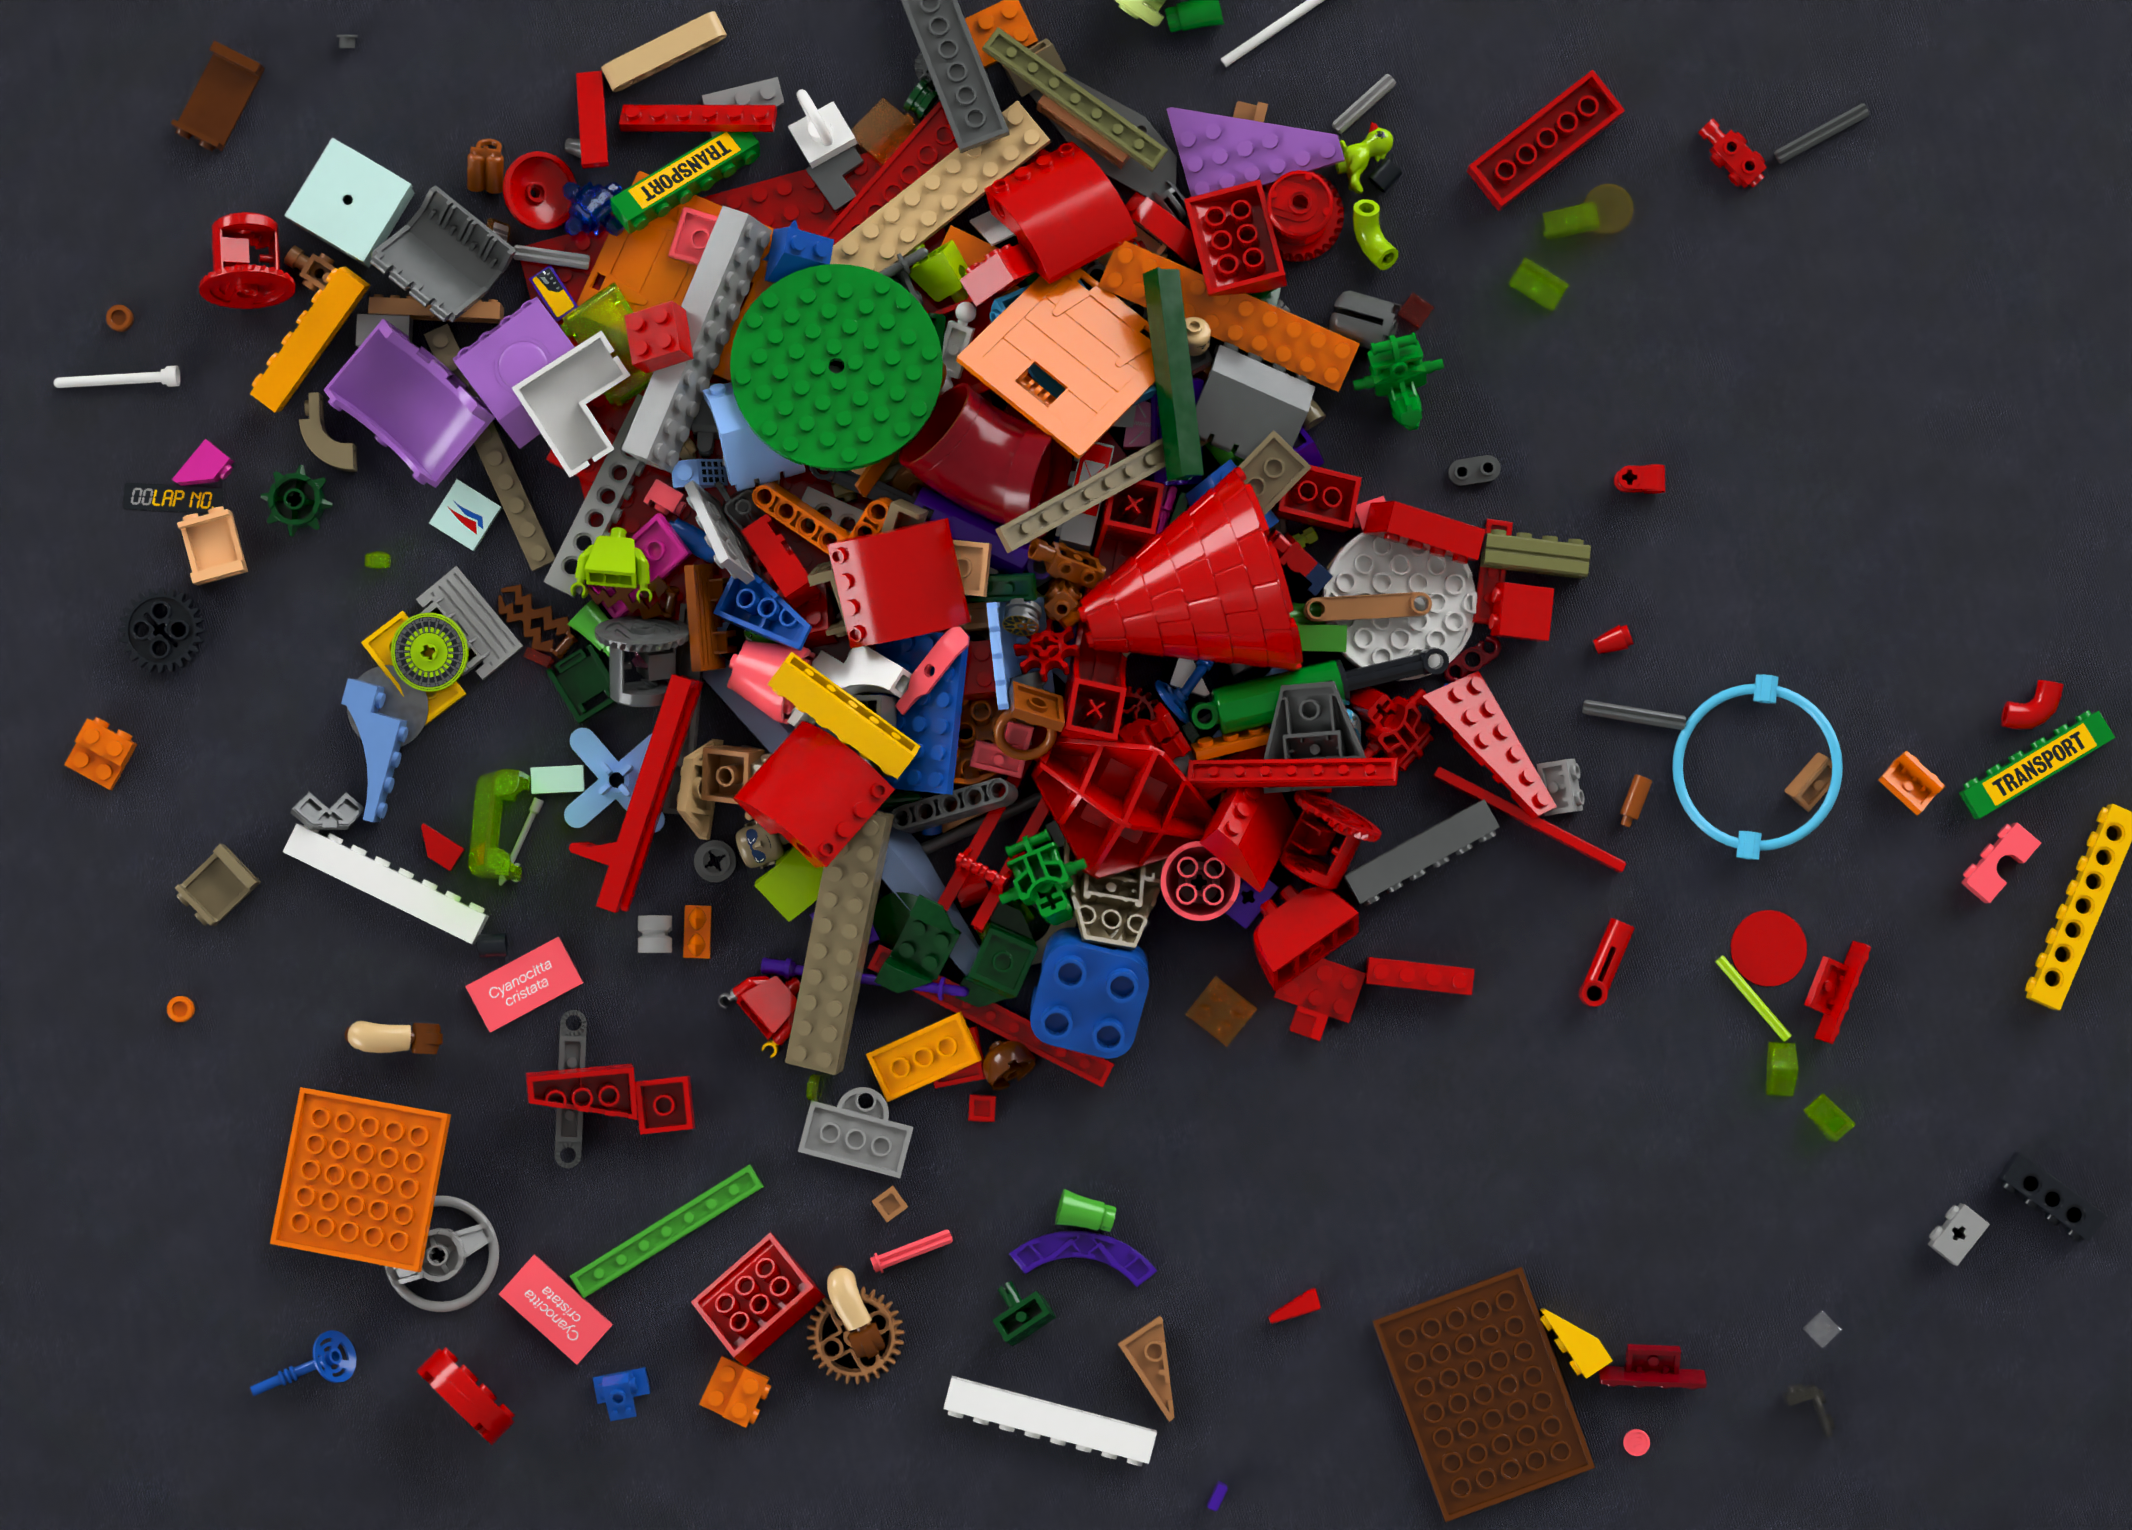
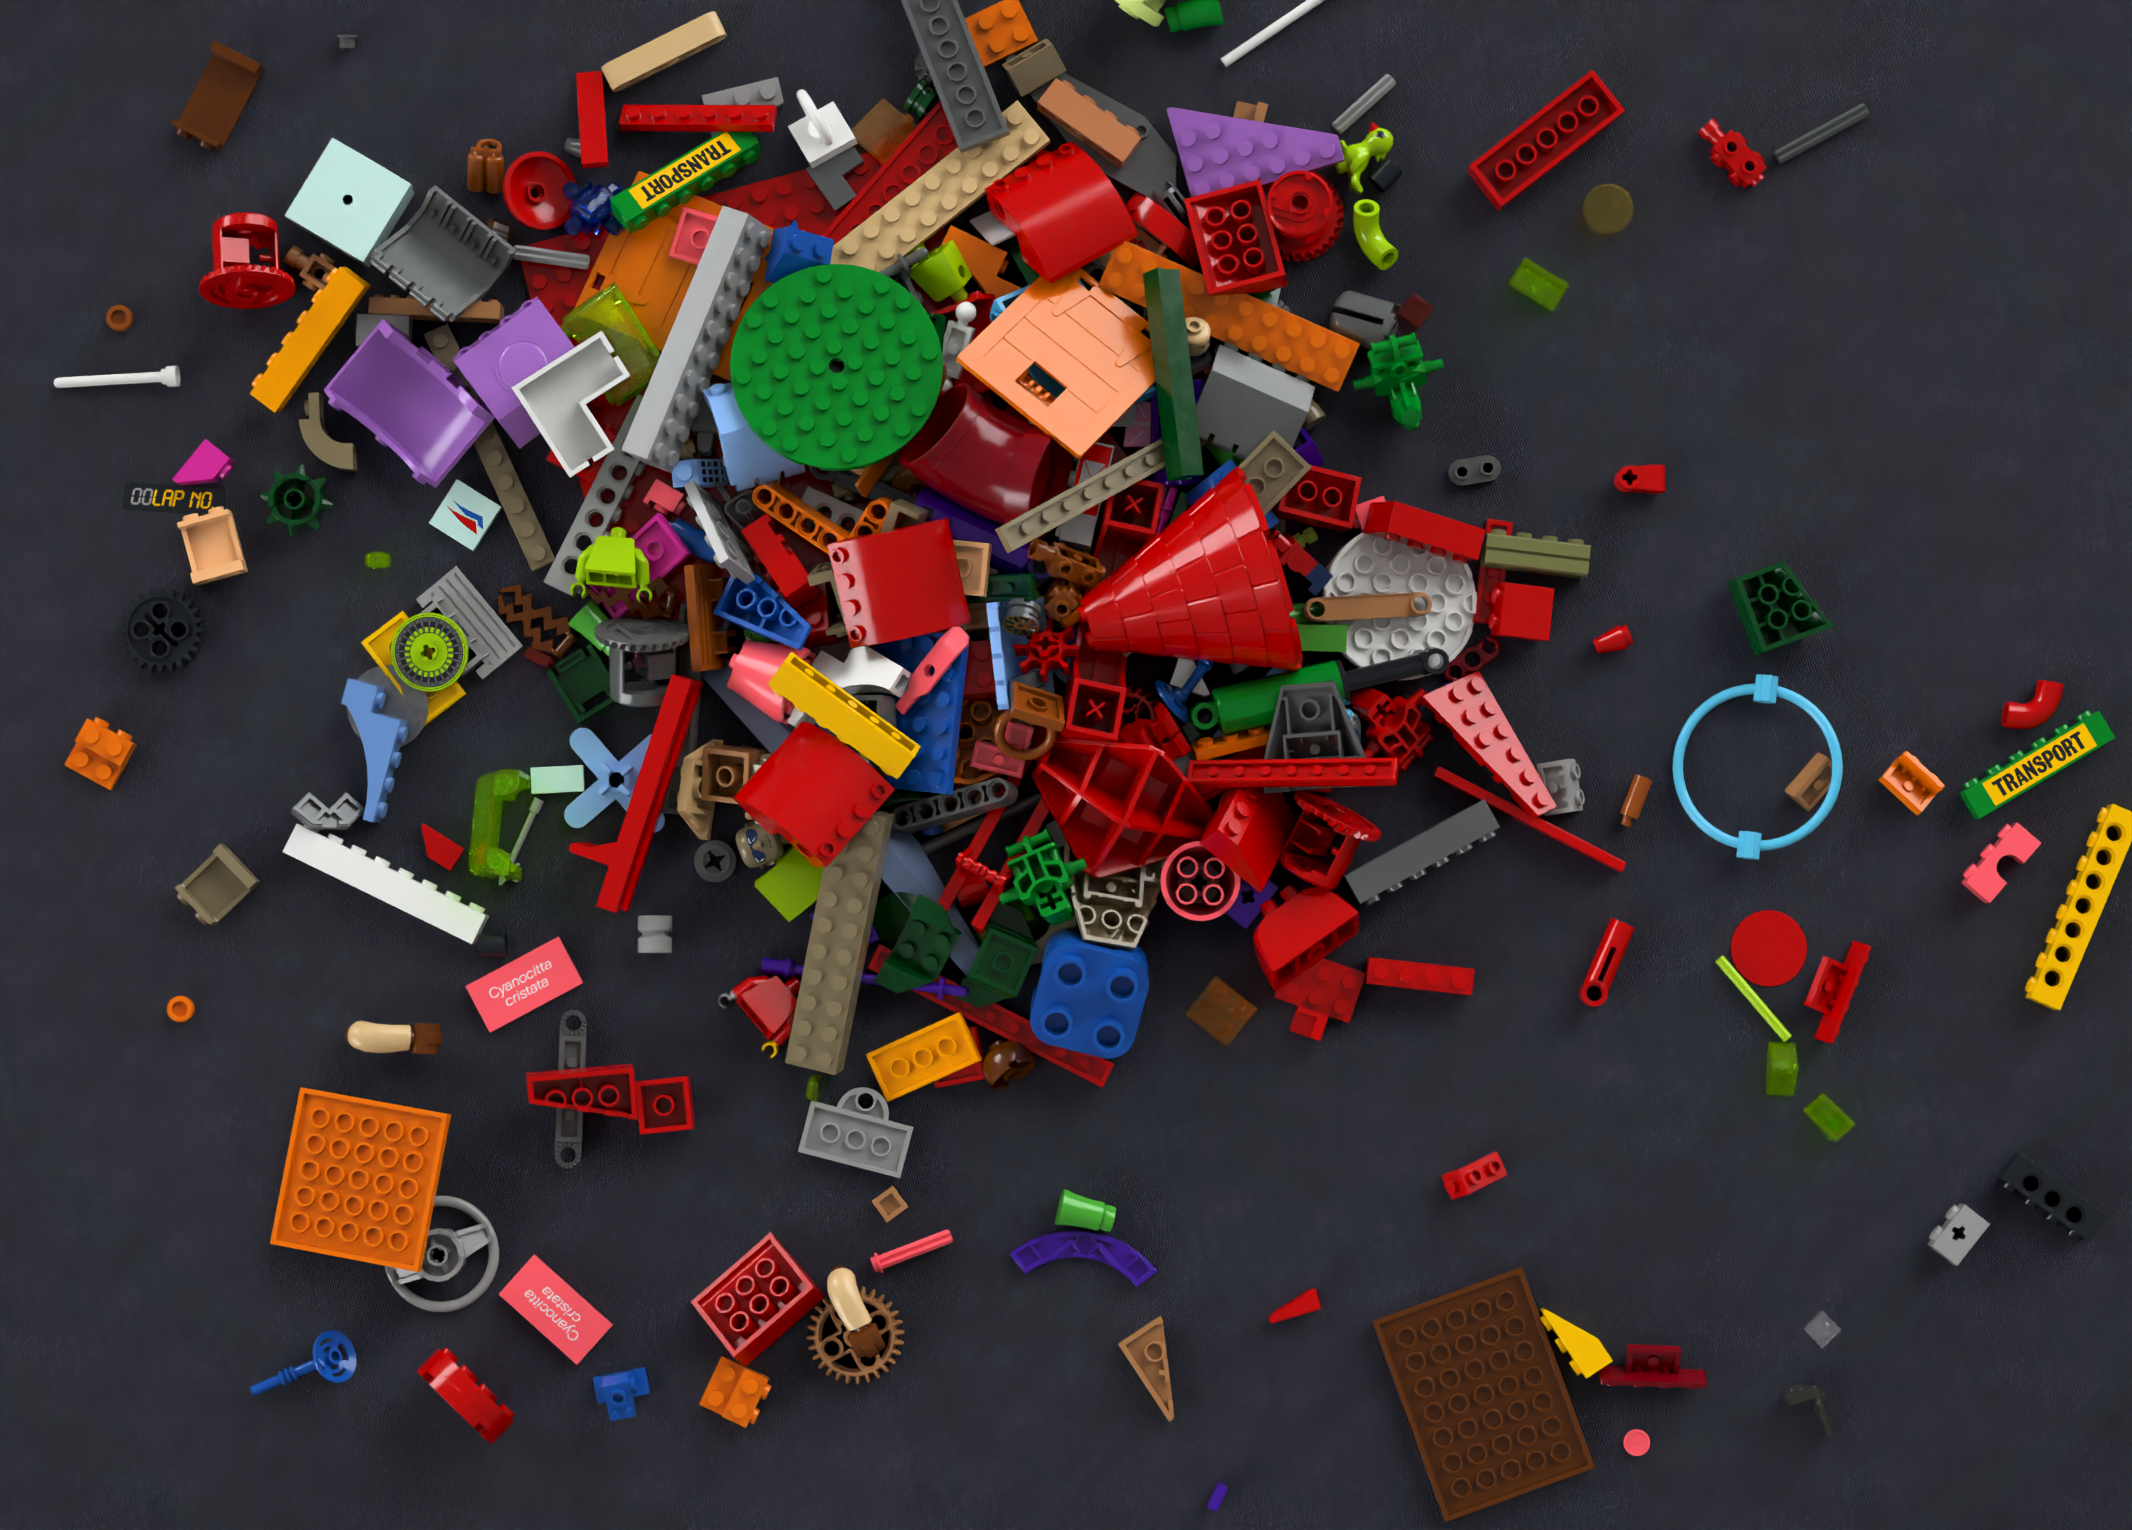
slope [529,265,579,322] -> none
bright green tile [570,1164,764,1298] -> none
red brick [624,301,694,374] -> none
orange tile [683,905,712,959] -> none
white brick [943,1376,1157,1466] -> none
brick [959,243,1038,307] -> none
red tile [968,1094,996,1122] -> none
olive tile [982,27,1168,172] -> none
dark green brick [992,1281,1057,1346] -> none
clear neon green panel [1543,201,1600,240] -> none
dark grey axle [1582,700,1686,730] -> none
none -> red bracket [1441,1151,1507,1200]
none -> dark green wedge [1727,561,1835,656]

